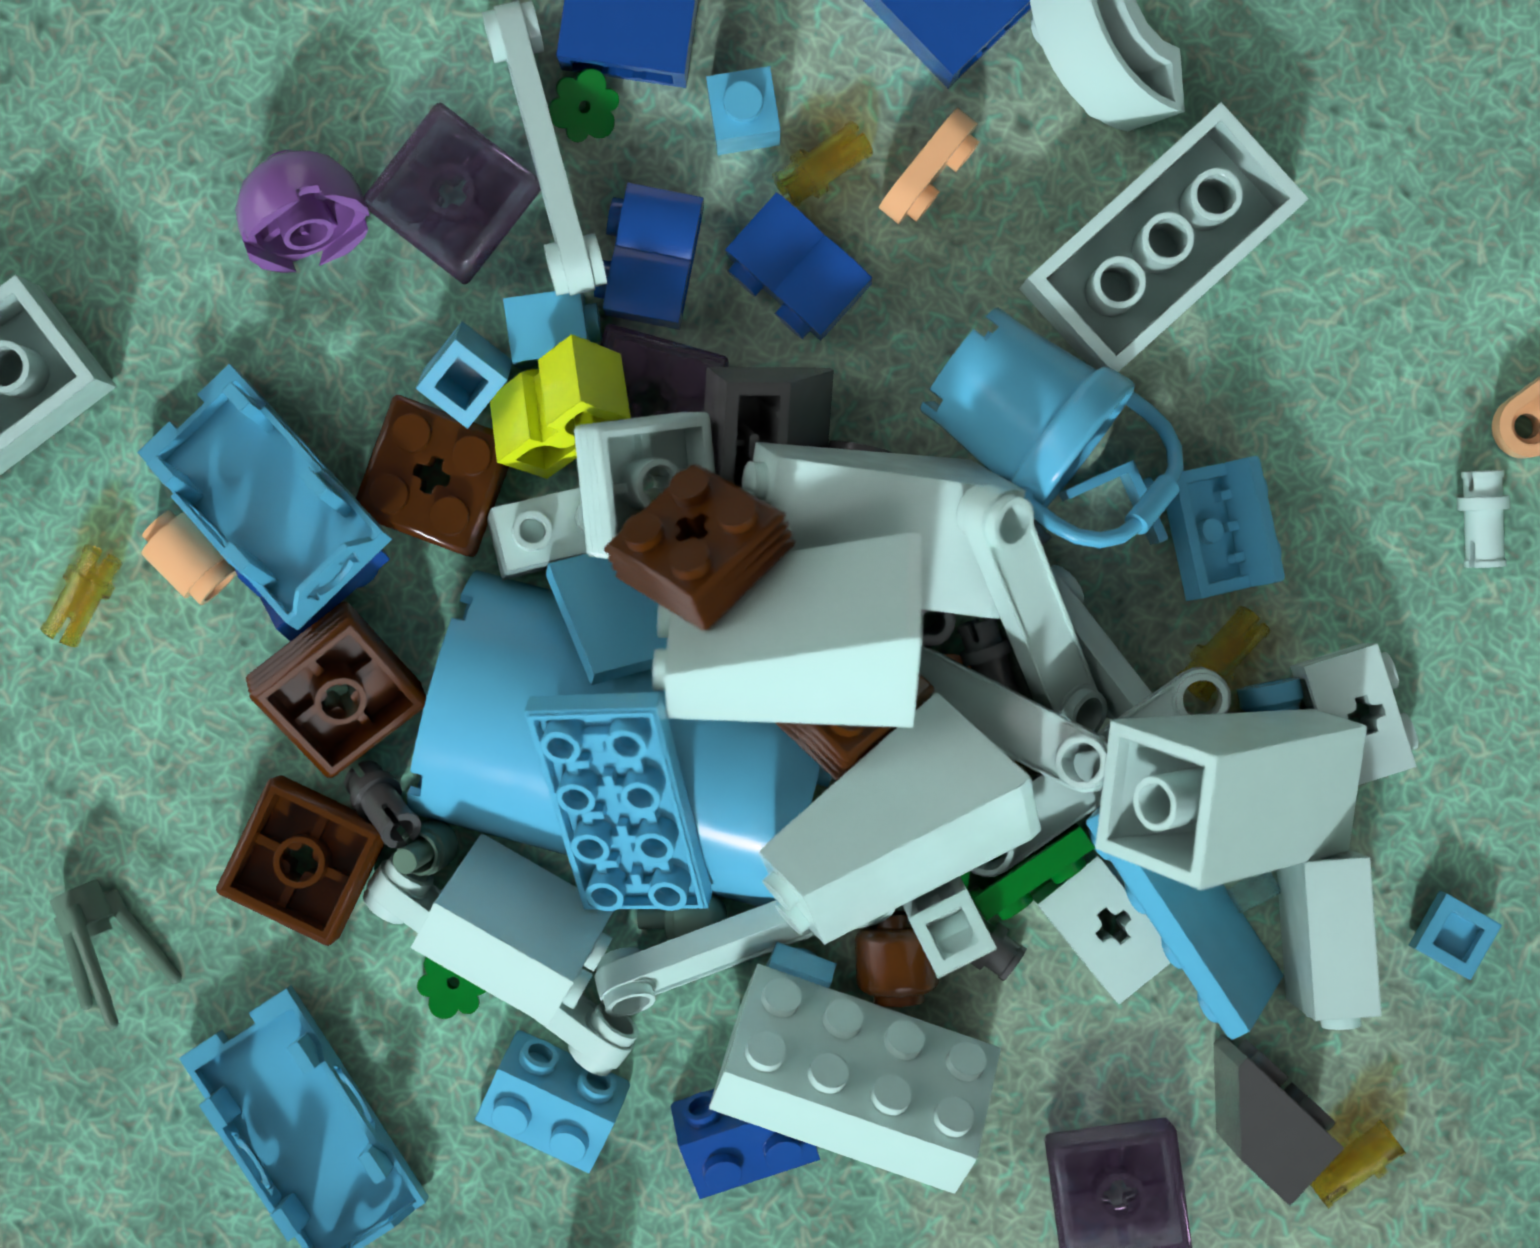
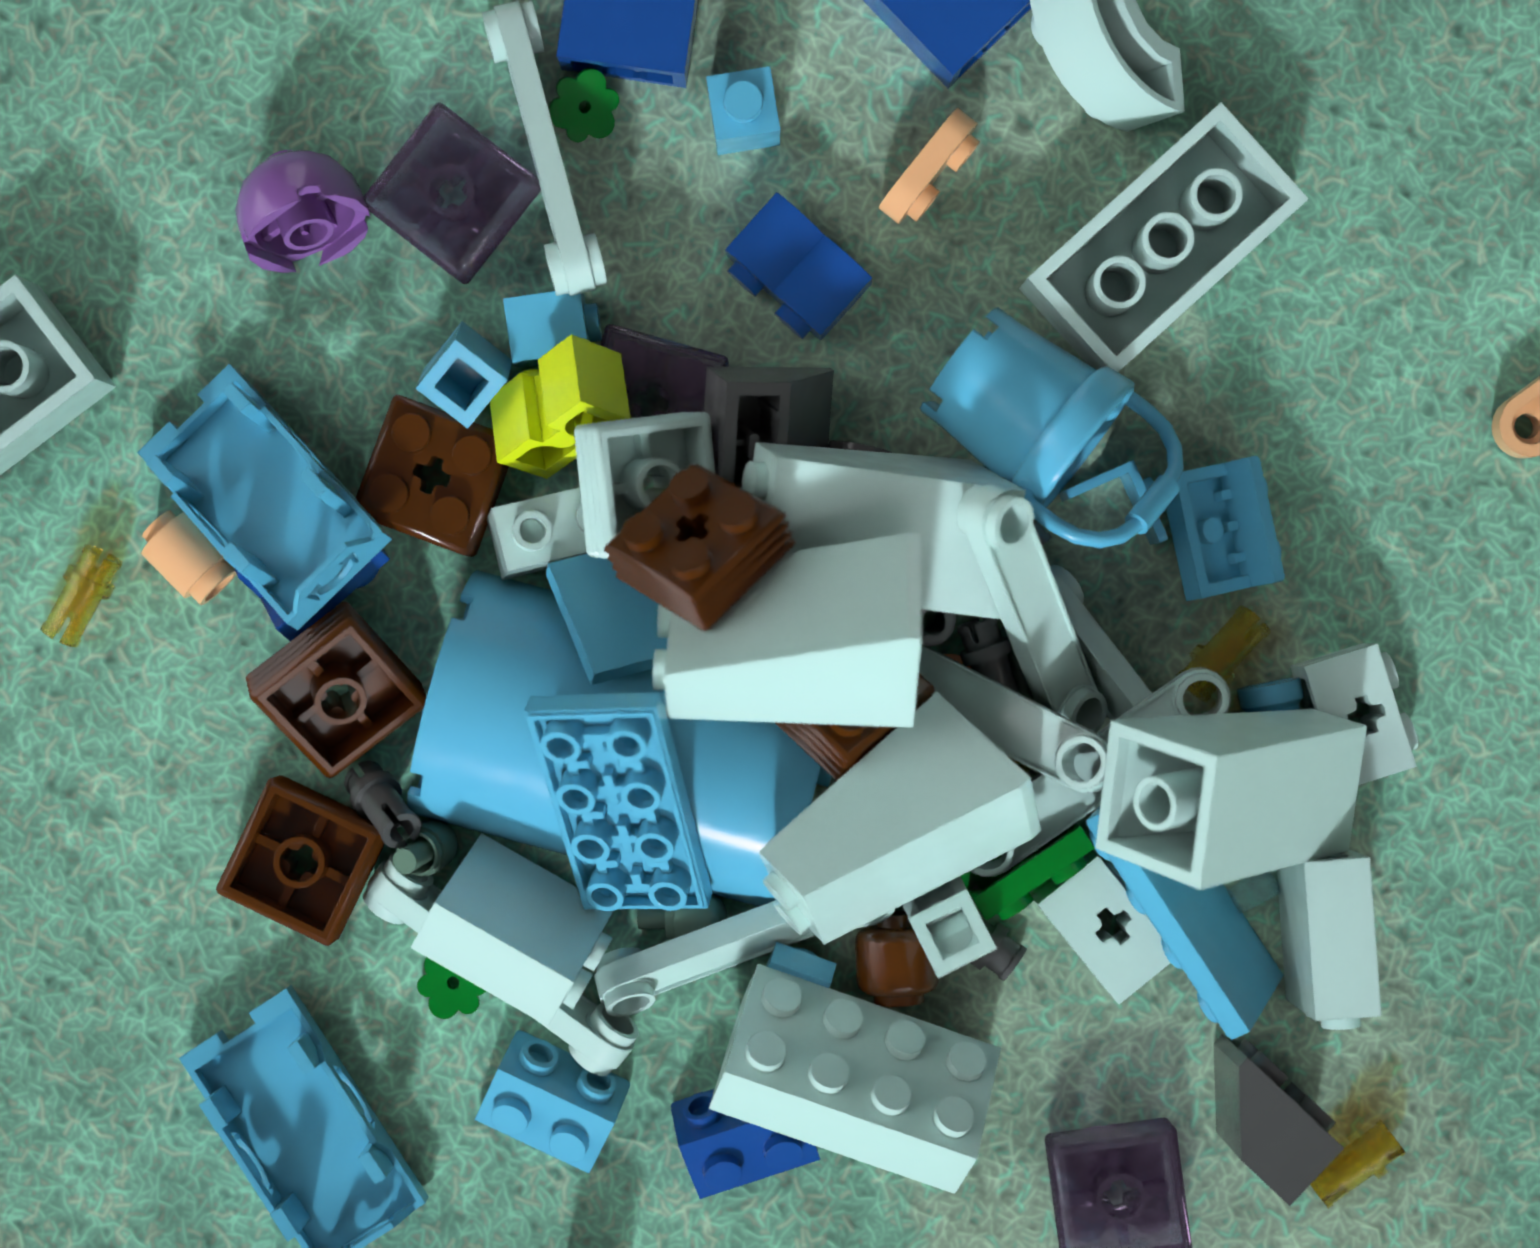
sand green plant [49,880,182,1029] -> none
blue brick [594,183,704,330] -> none
clear yellow pin [772,121,873,208] -> none
medium azure plate [1408,890,1502,980] -> none
light aqua pin [1457,470,1510,568] -> none

